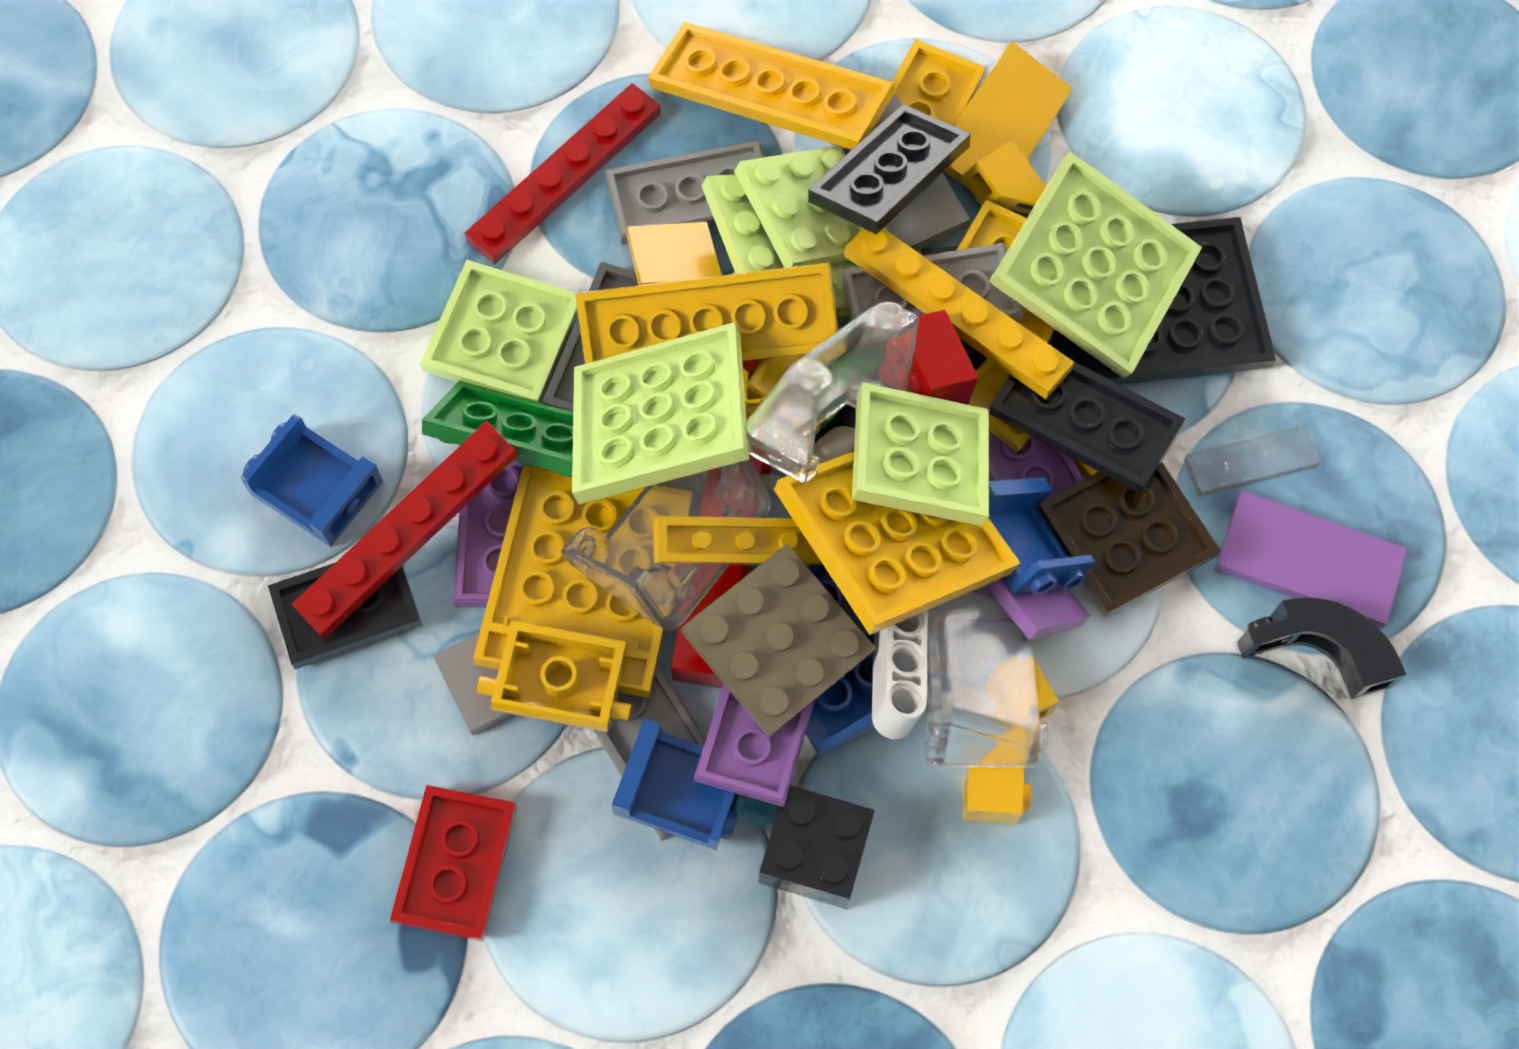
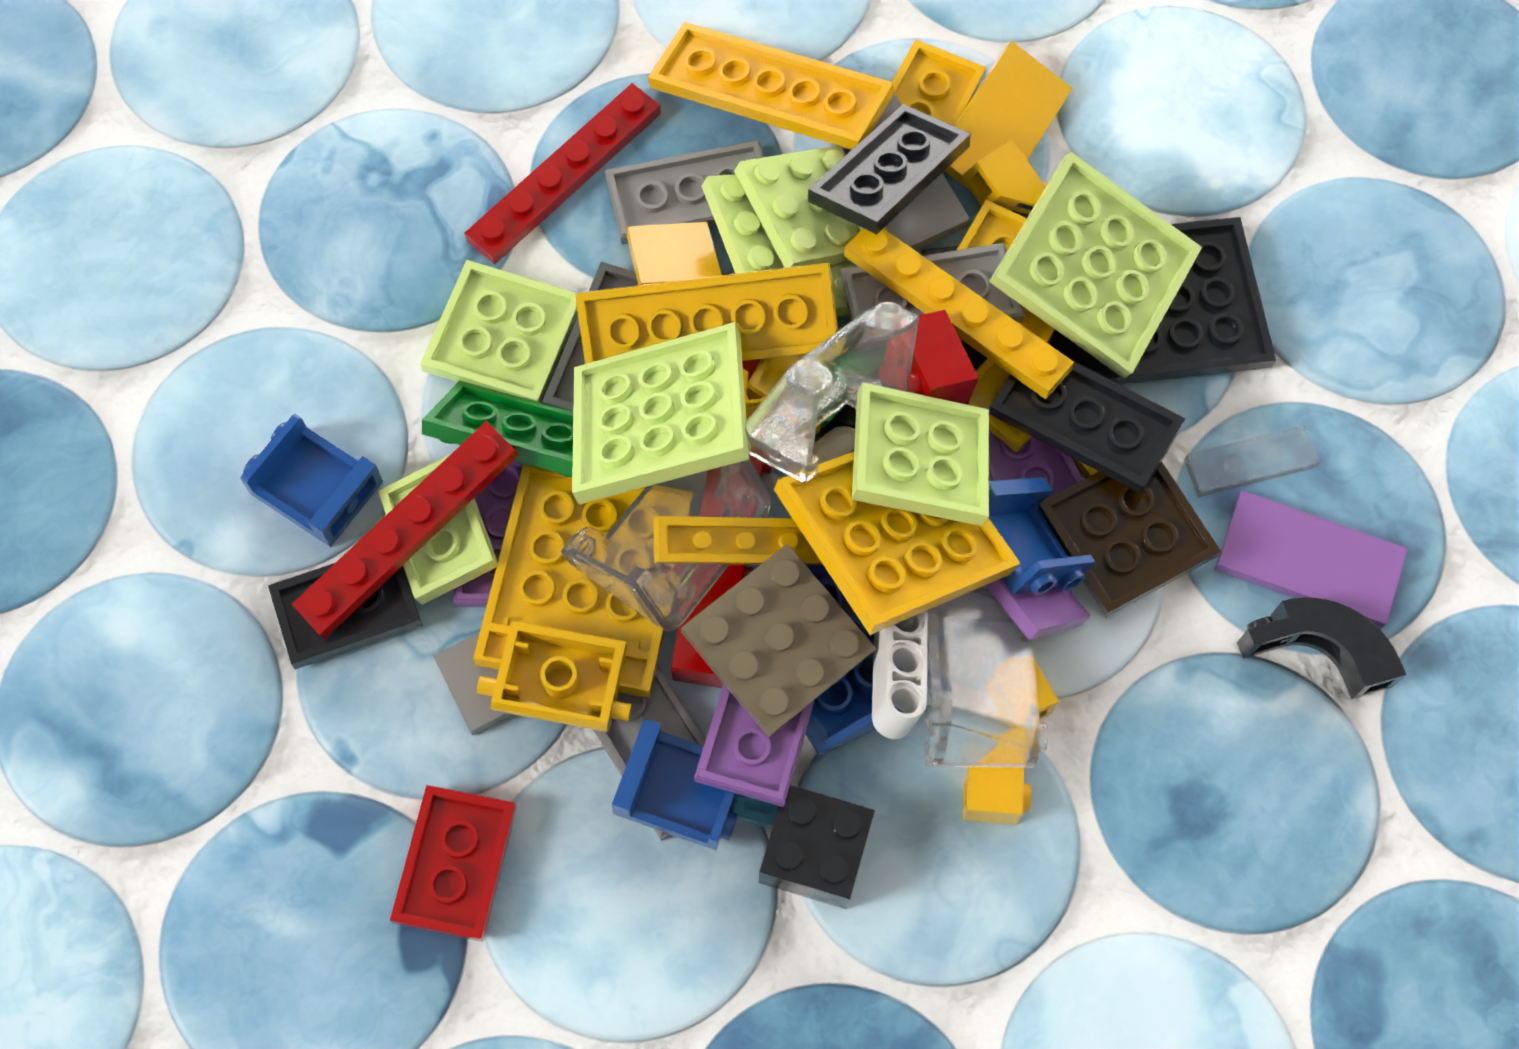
none -> yellowish green plate [378,454,498,605]

